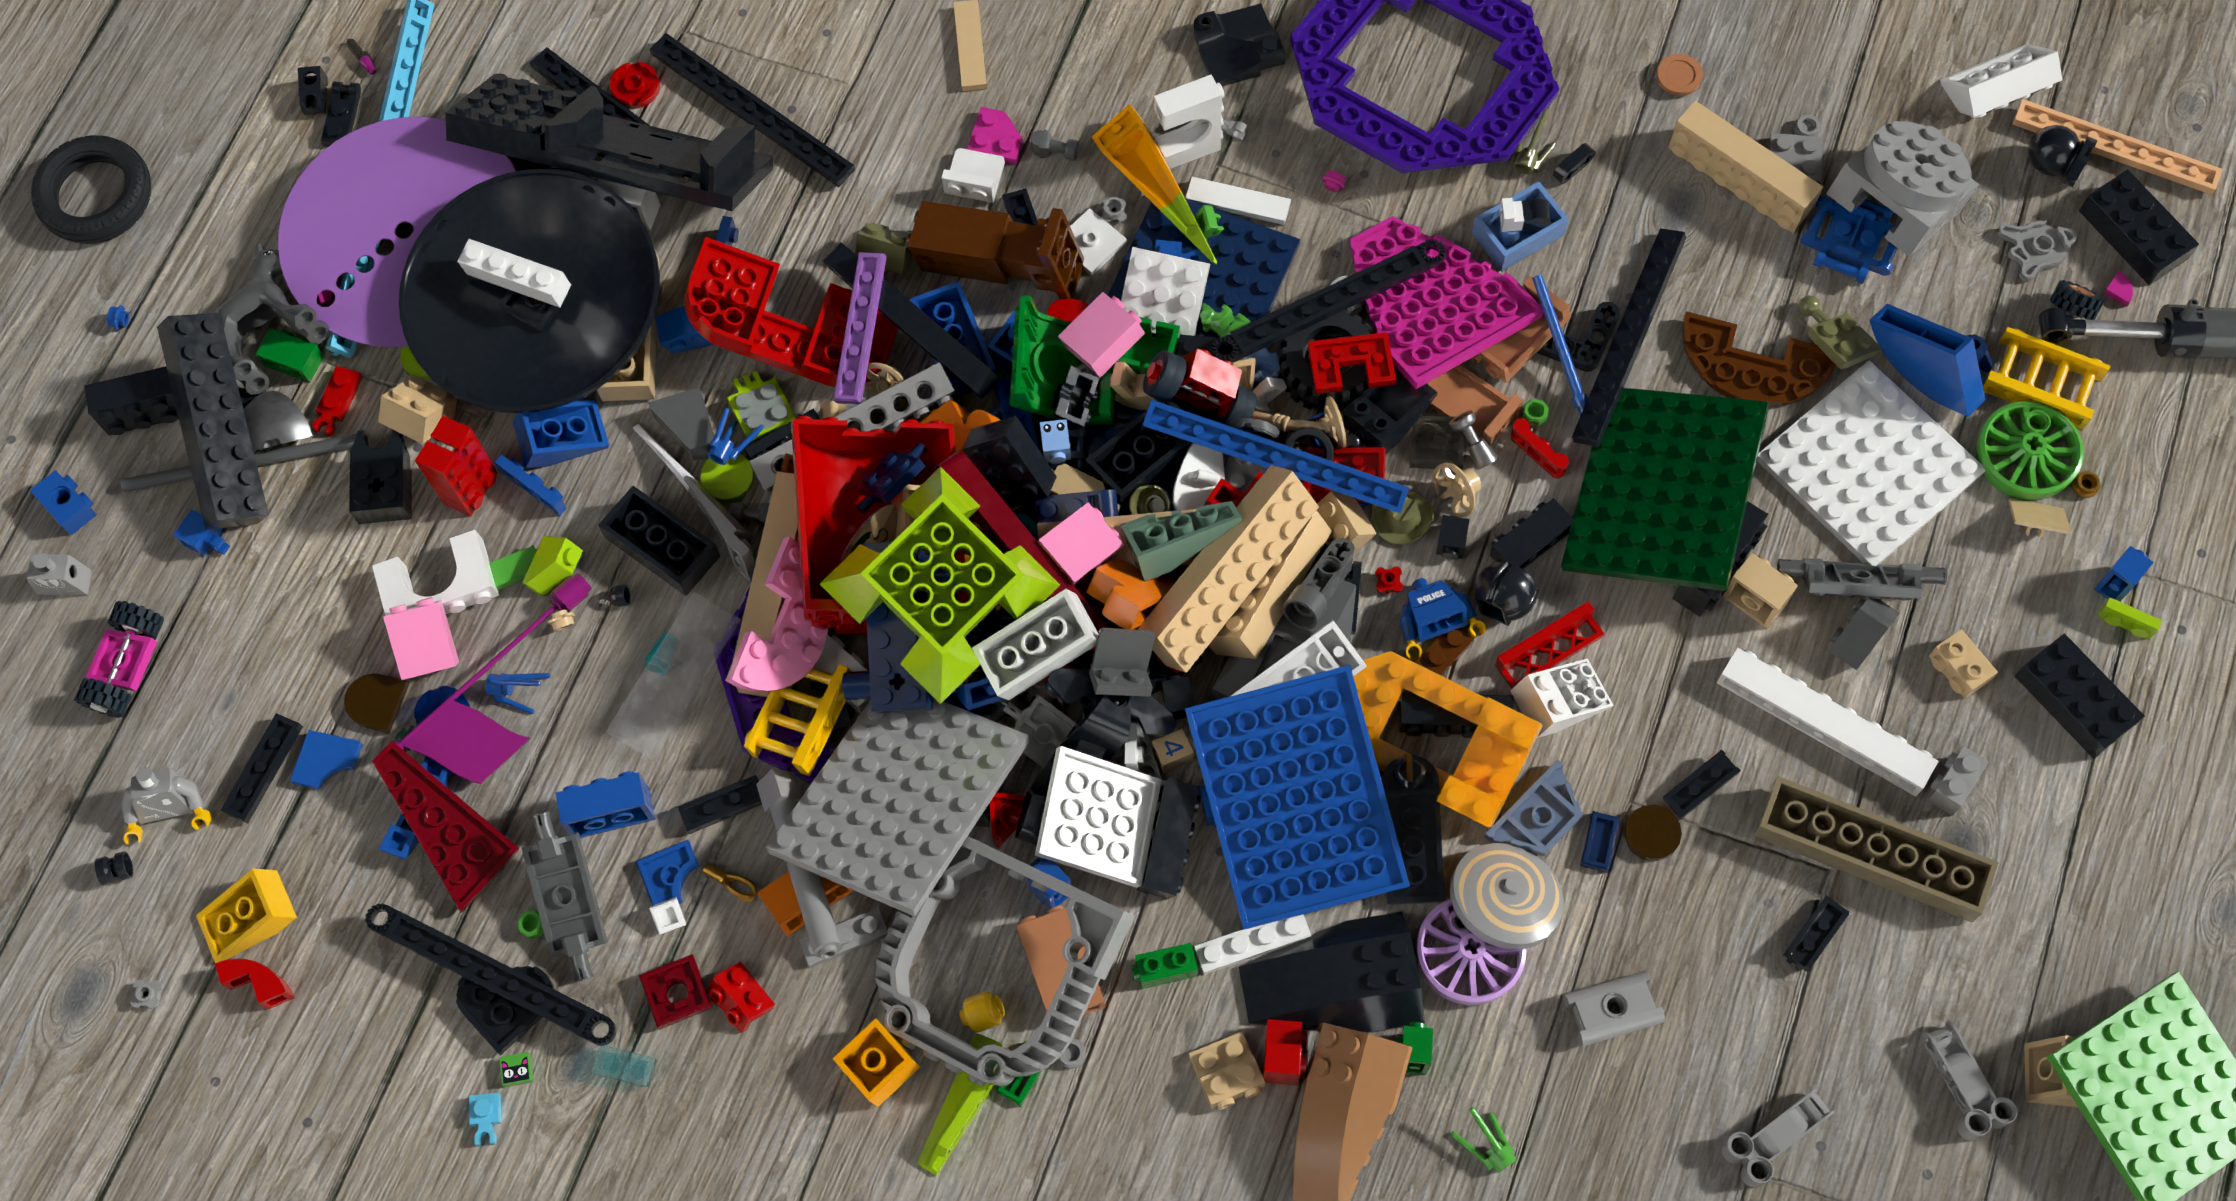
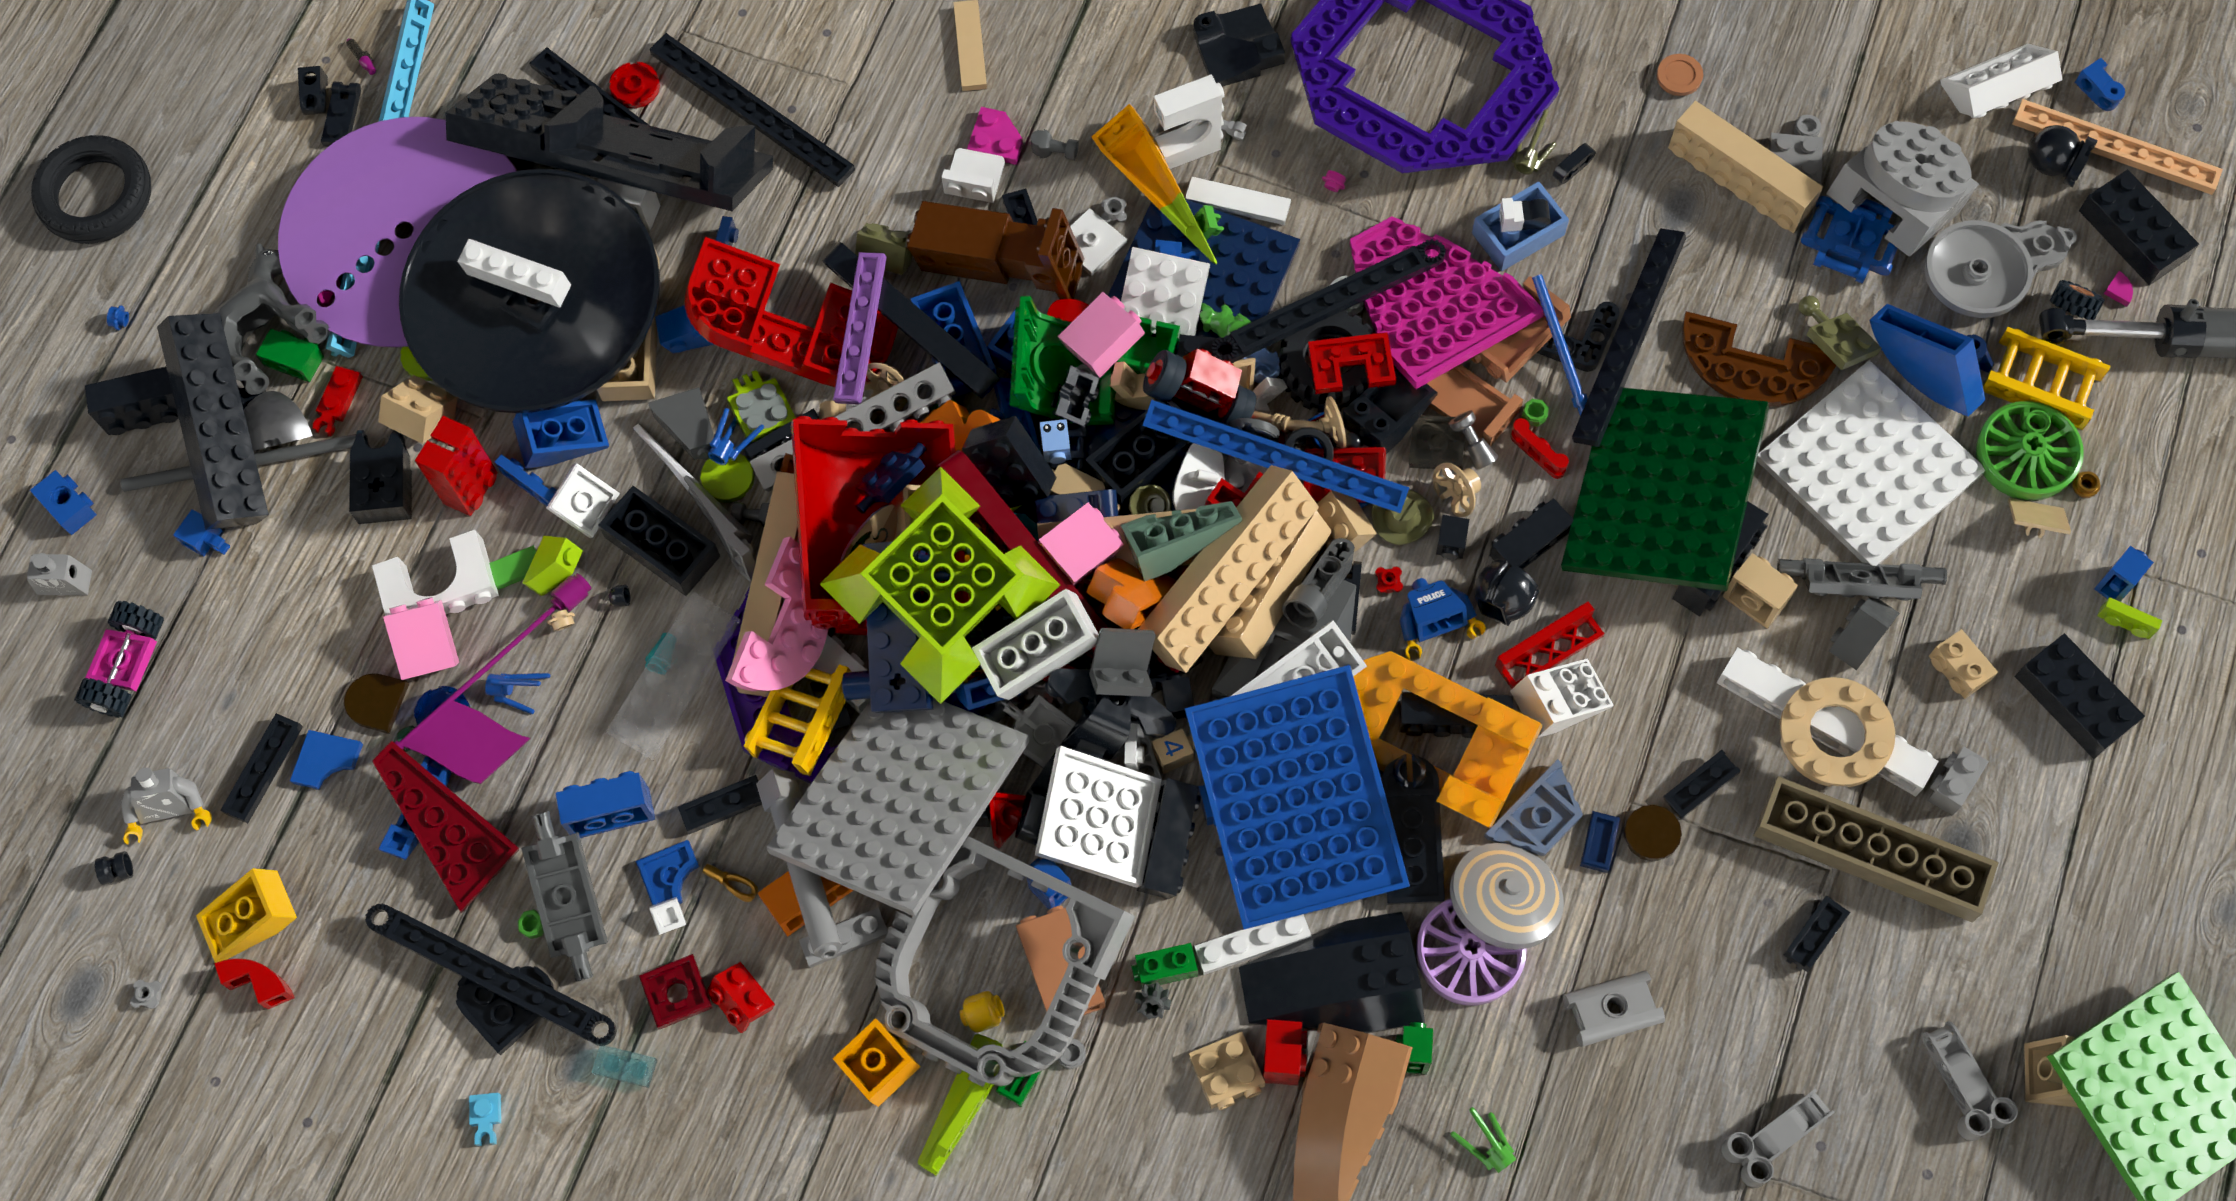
tile [500,1052,533,1087] -> none
reddish brown plate [1409,628,1474,692] -> none
none -> white plate [546,463,620,538]
none -> dark grey gear [1135,983,1171,1020]
none -> tan plate [1779,677,1895,787]
none -> light grey dish [1924,220,2033,318]
none -> blue leg [2074,58,2125,111]

